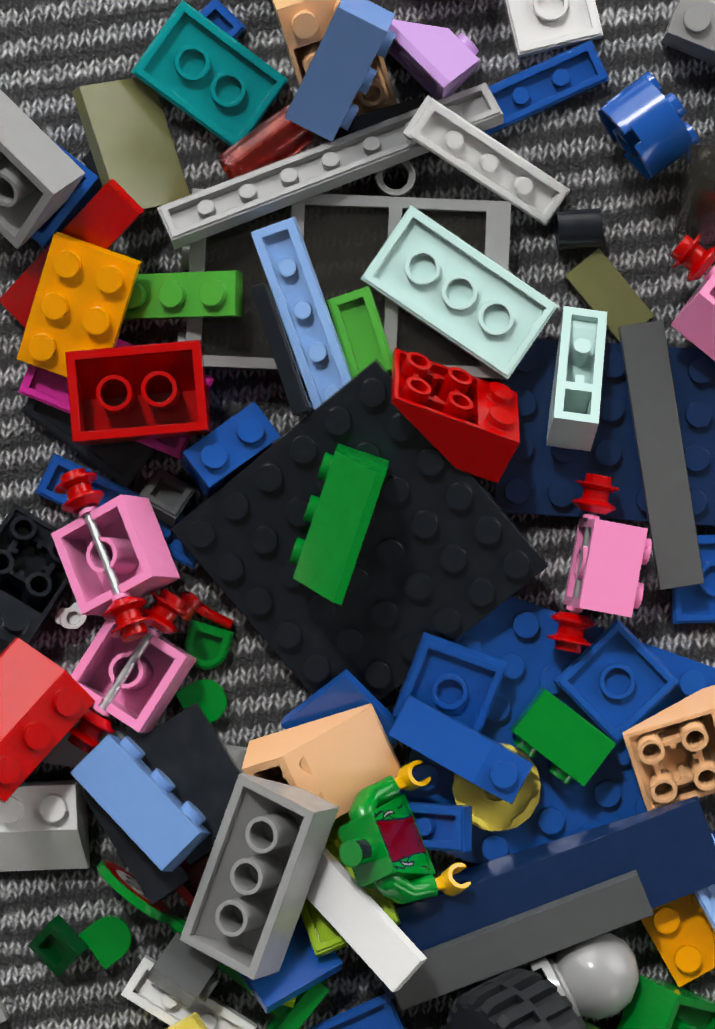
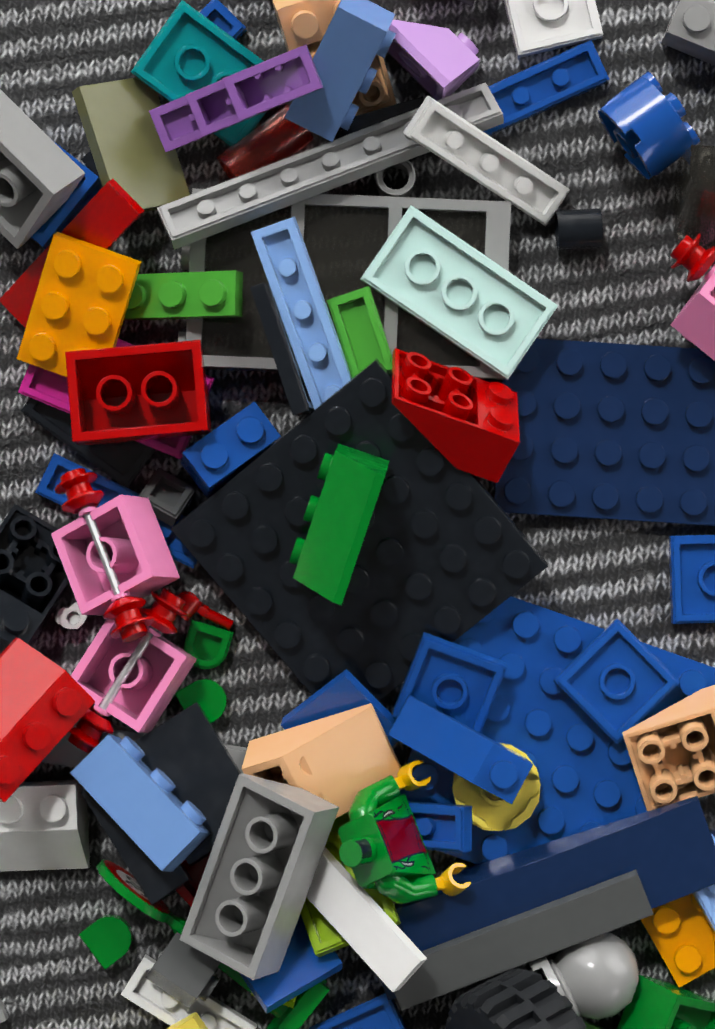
dark green plate [28,914,89,977] -> none
green brick [510,687,616,786] -> none
light aqua slope [546,306,607,451] -> none
bright pink brick [547,473,652,653] -> none
olive tile [564,248,655,344] -> none
dark grey tile [618,320,704,590] -> none
none -> medium lavender slope [149,44,323,152]

